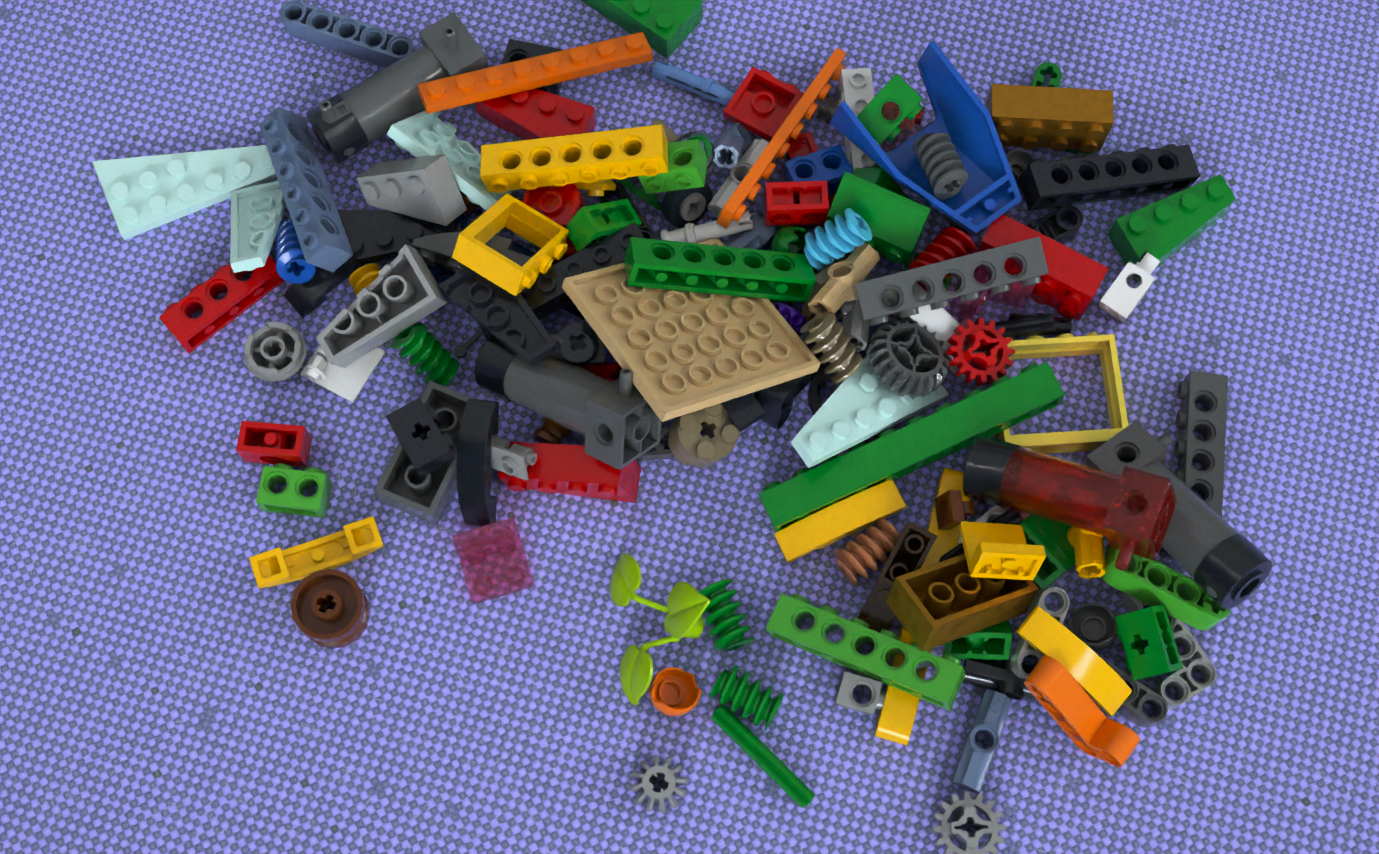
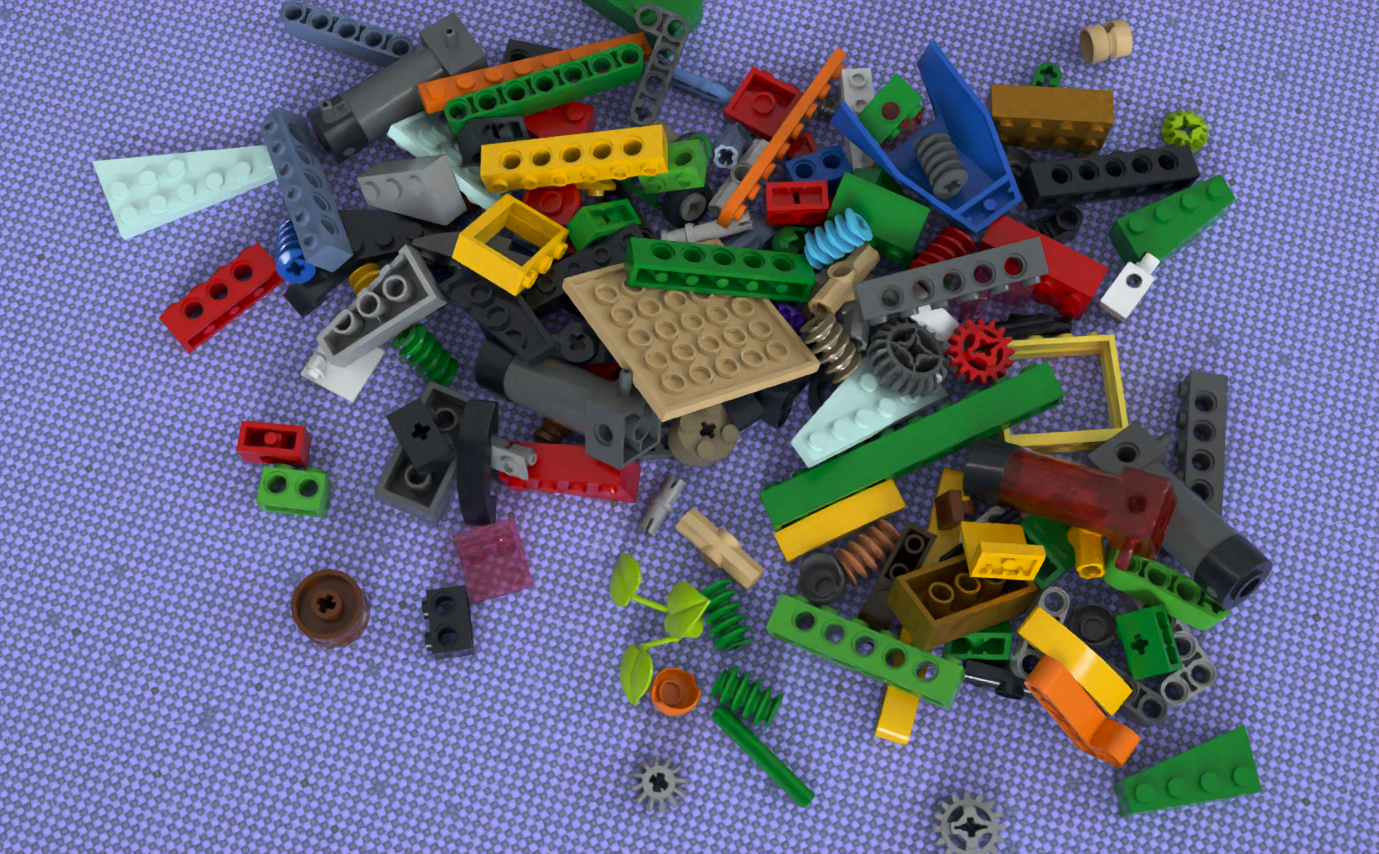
light aqua wing [230,181,287,273] -> none
light grey cone [244,321,306,382] -> none
yellow slope [249,516,383,589] -> none
dark grey hinge [454,329,483,358] -> none
light grey brick [834,671,886,716] -> none
sand blue piece [951,689,1013,794] -> none
none -> black brick [422,585,475,660]
none -> green beam [444,43,644,135]
none -> black brick [455,116,530,164]
none -> dark grey beam [630,3,690,127]
none -> light grey pin [637,474,686,538]
none -> tan piece [676,507,765,592]
none -> dark grey hair [797,553,846,606]
none -> tan wheel [1079,18,1133,65]
none -> green wedge [1114,725,1262,818]
none -> lime gear [1161,108,1209,153]

